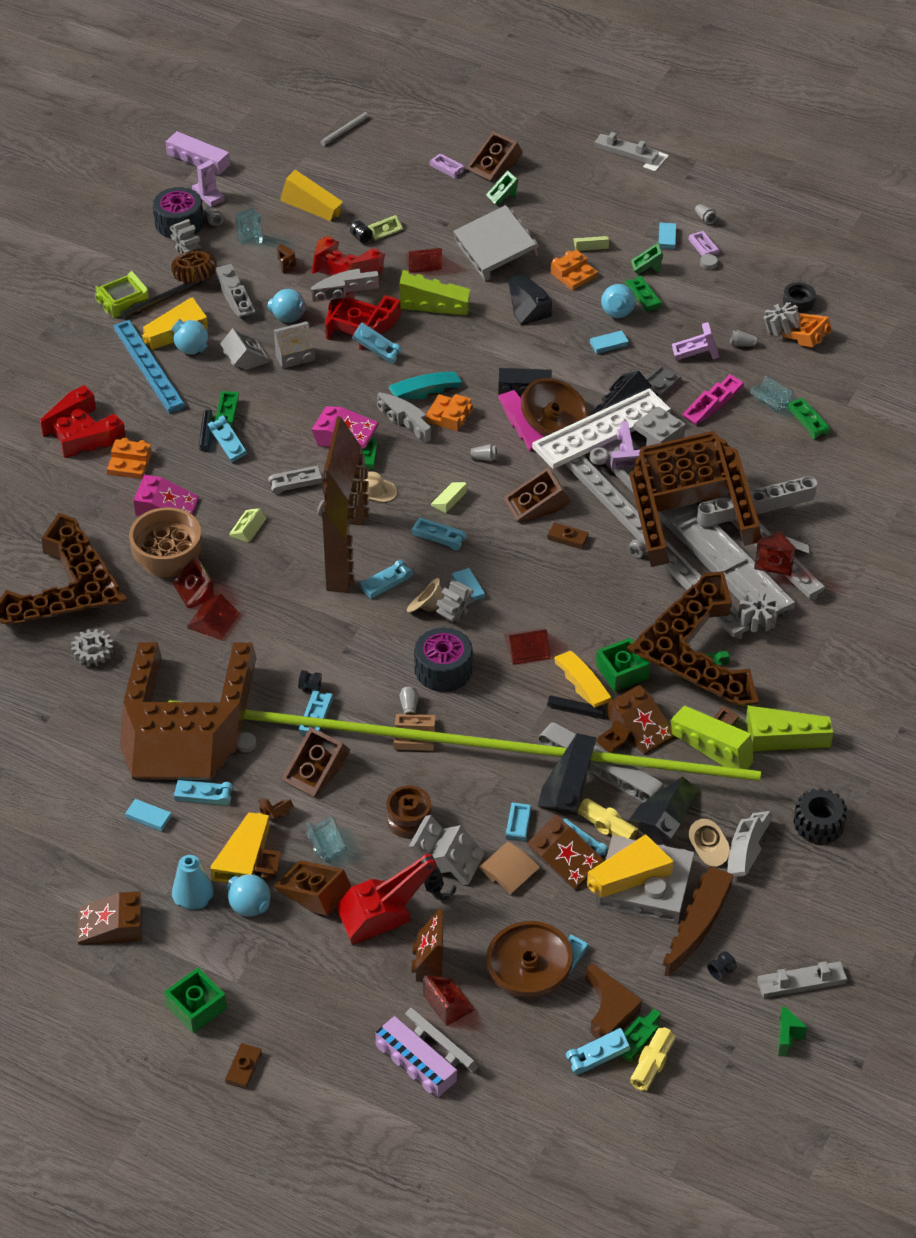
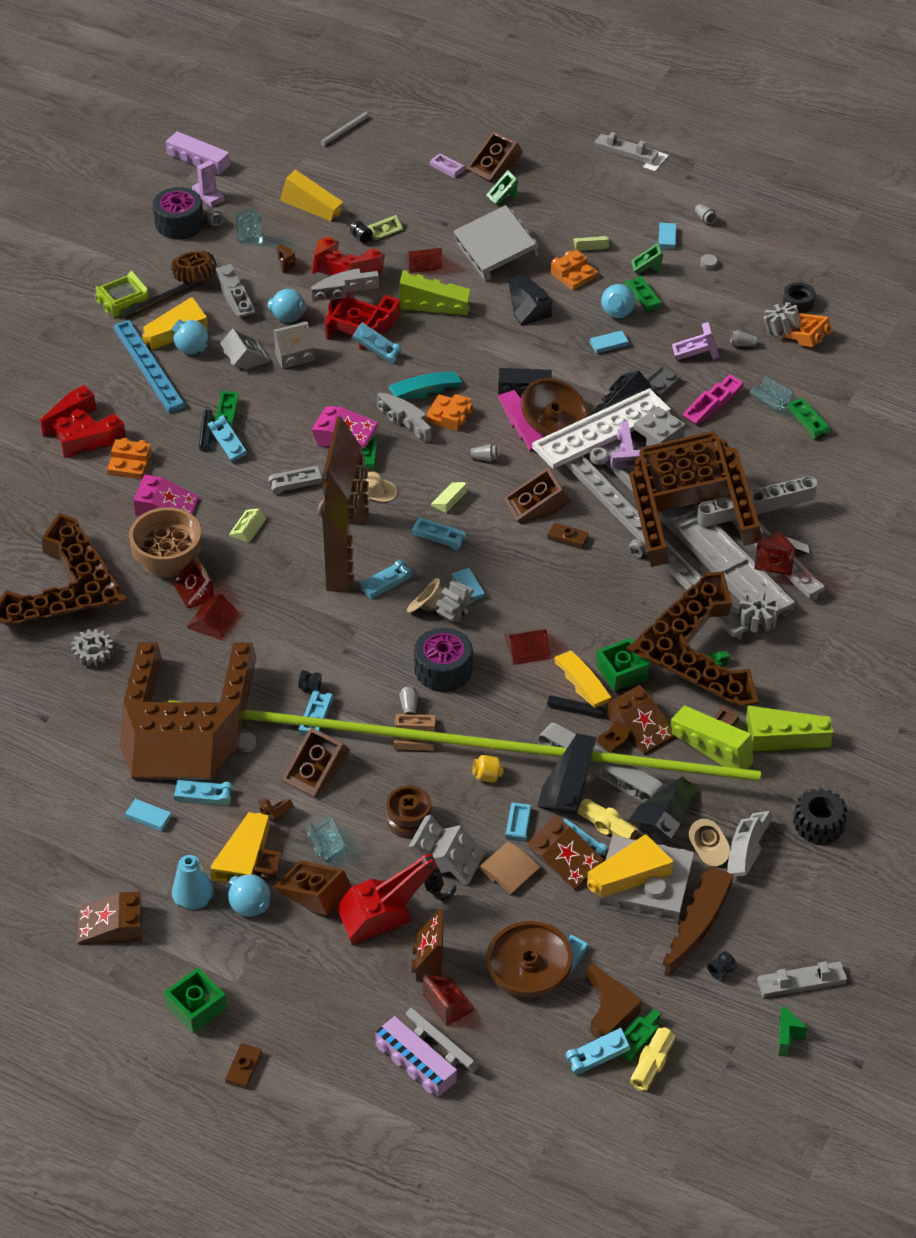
light grey gear [170,219,201,254] -> none
lavender tile [689,231,720,256] -> none
none -> yellow head [473,755,504,783]

